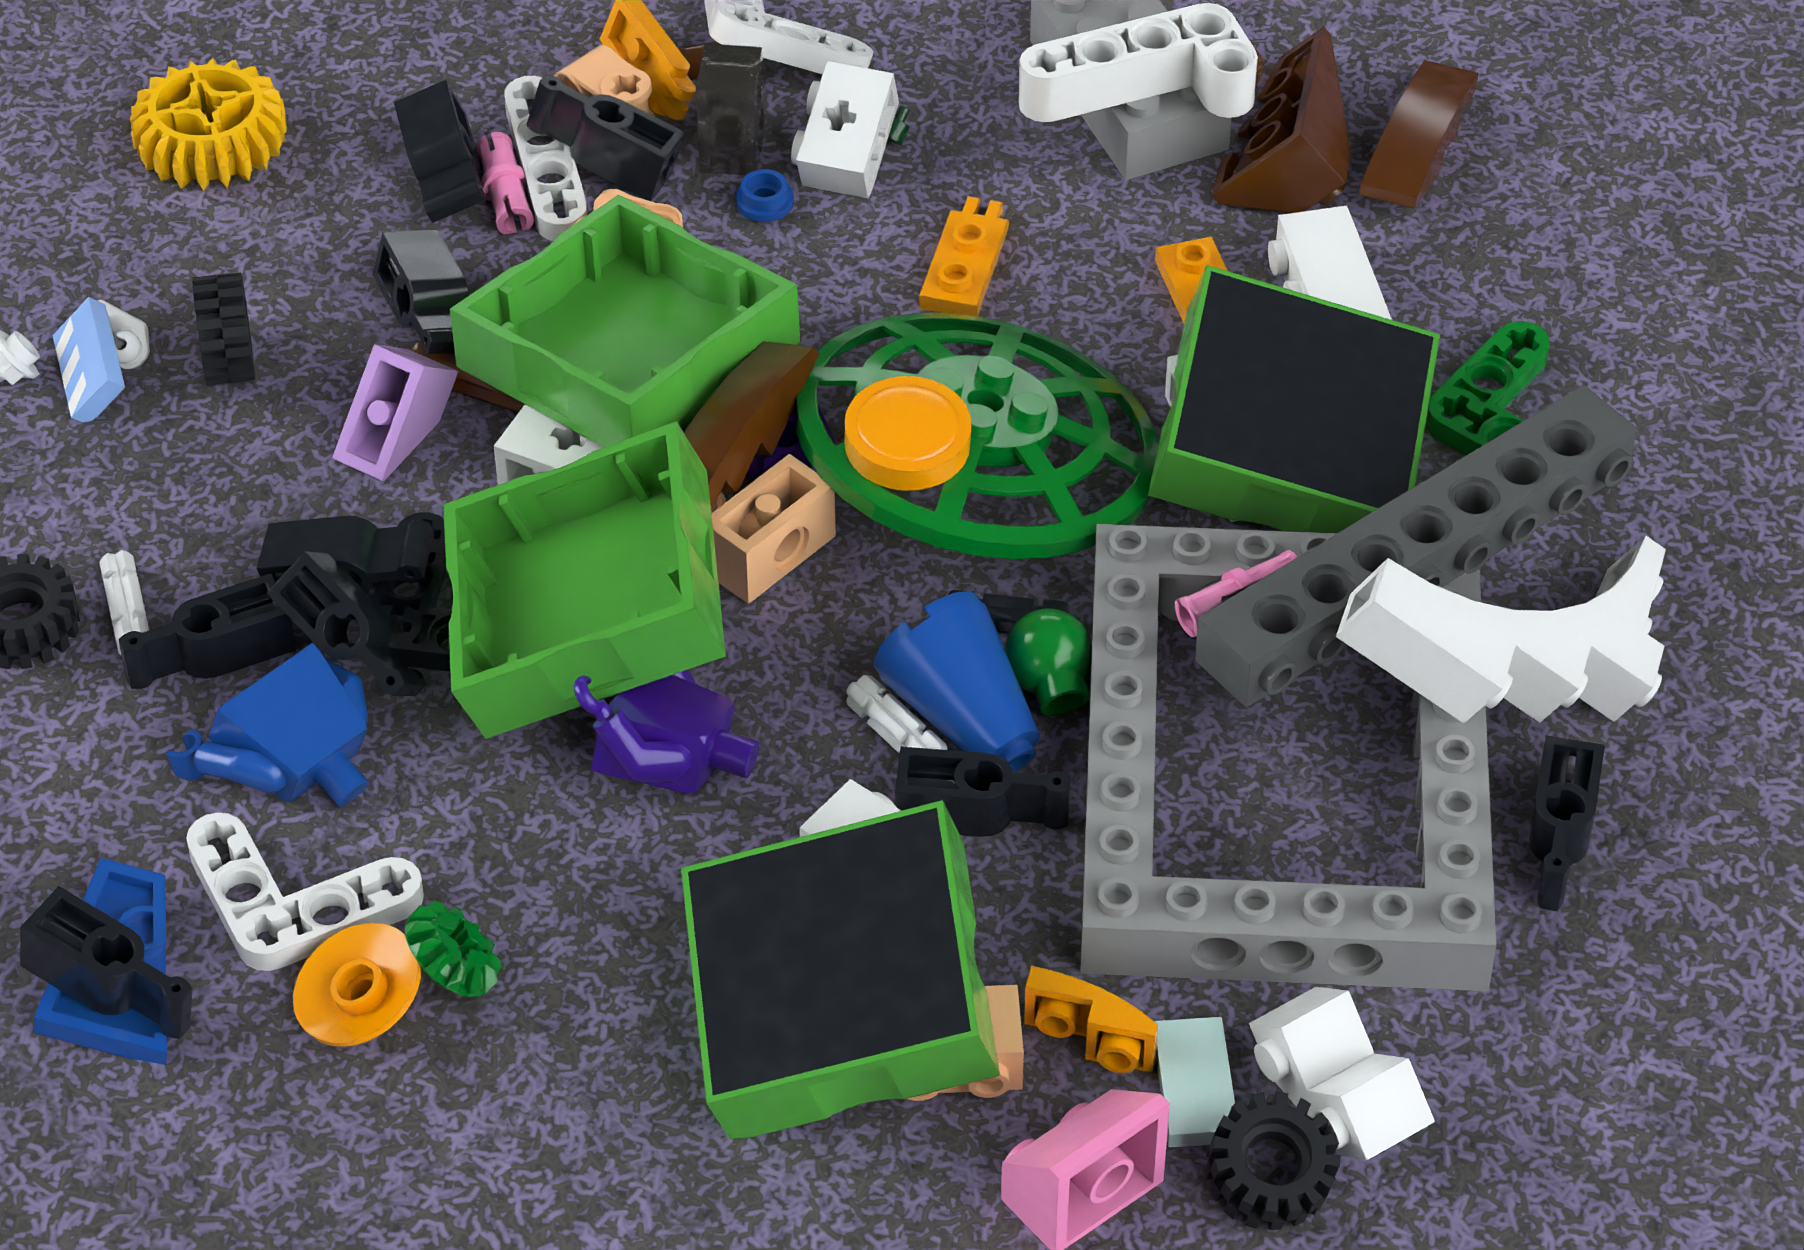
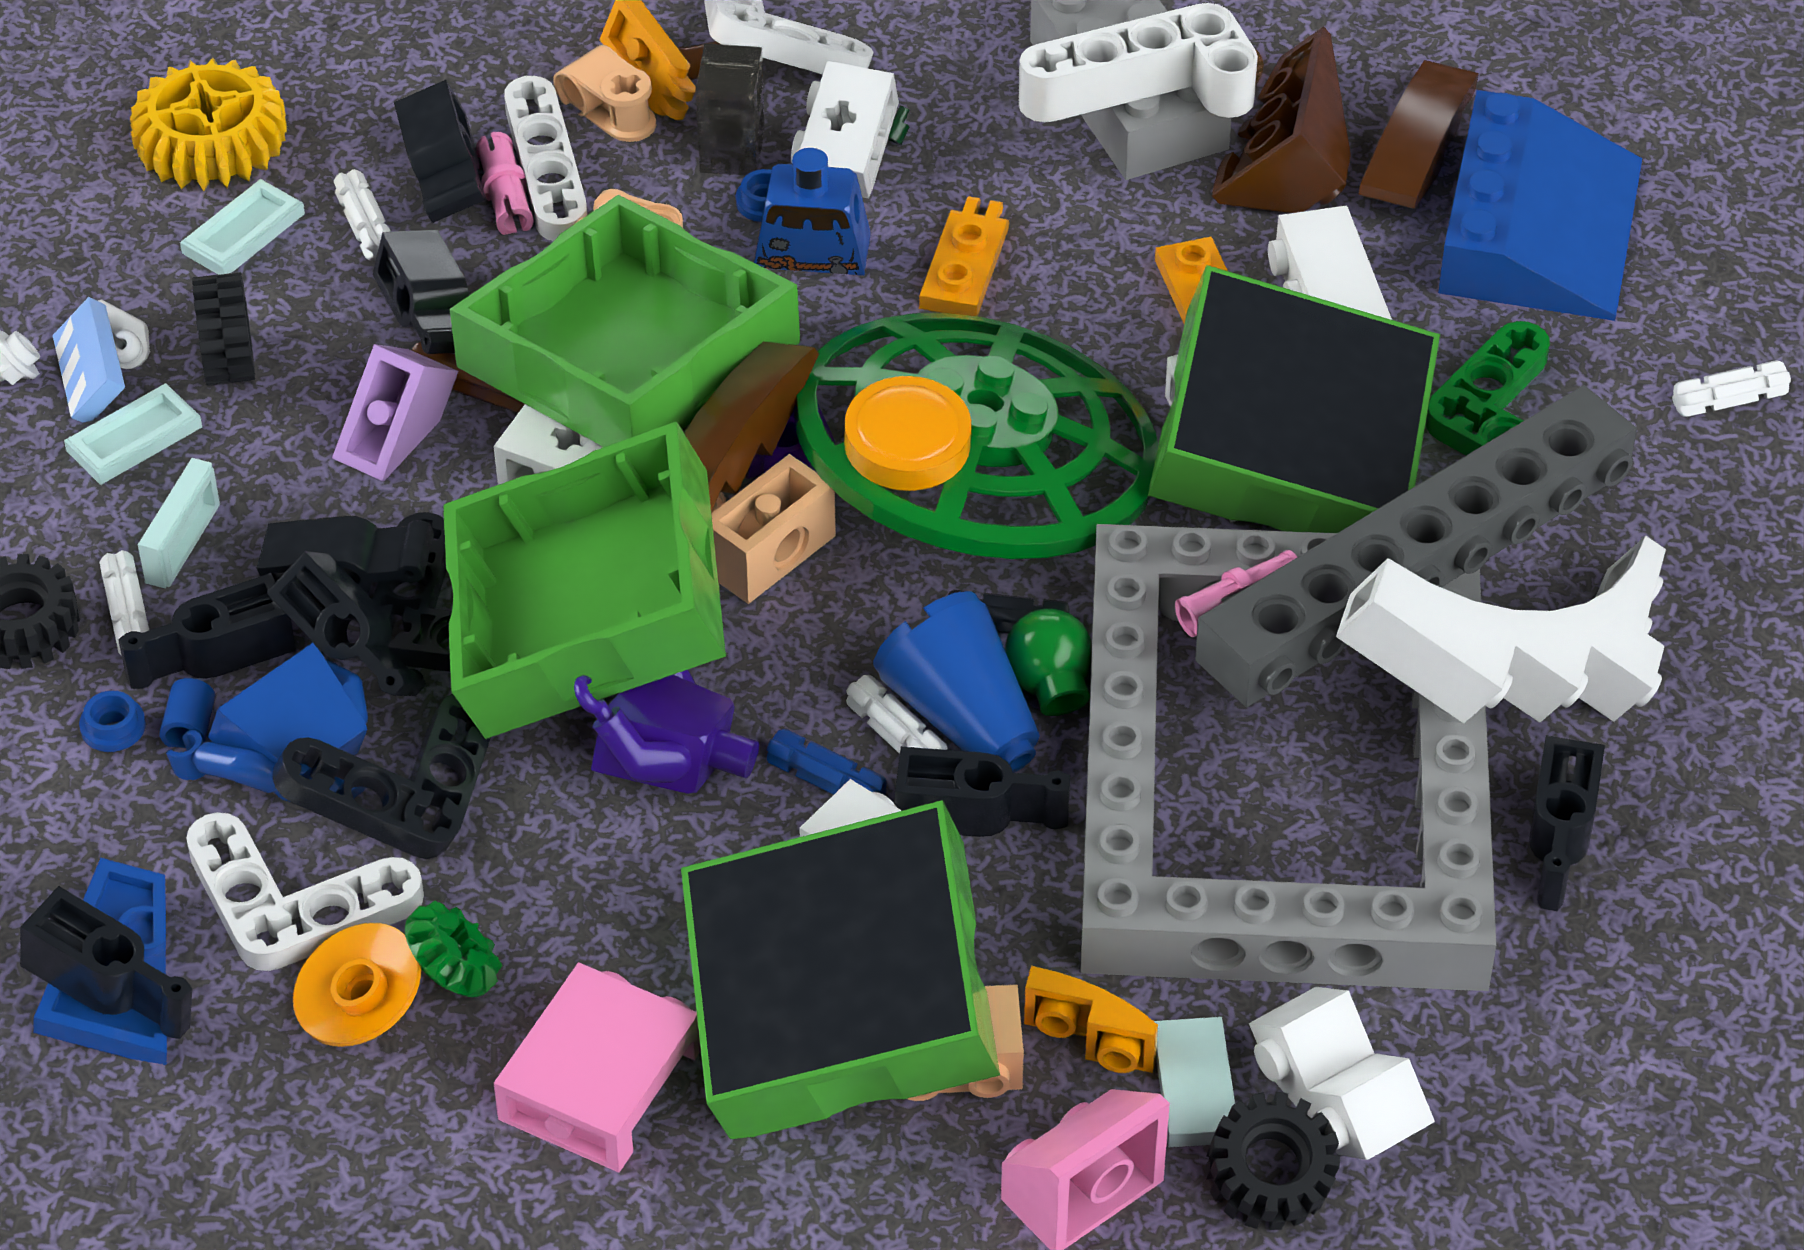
black piece [526,74,686,201] -> none
none -> light aqua tile [64,383,202,485]
none -> blue plate [79,691,146,752]
none -> light aqua tile [138,458,220,588]
none -> blue hinge [159,678,216,748]
none -> light aqua tile [180,179,305,275]
none -> black beam [272,694,491,859]
none -> white axle [334,169,391,261]
none -> bright pink panel [494,962,701,1173]
none -> blue torso [754,148,871,275]
none -> blue axle [766,729,887,795]
none -> blue slope [1438,90,1643,321]
none -> white axle [1672,360,1791,417]

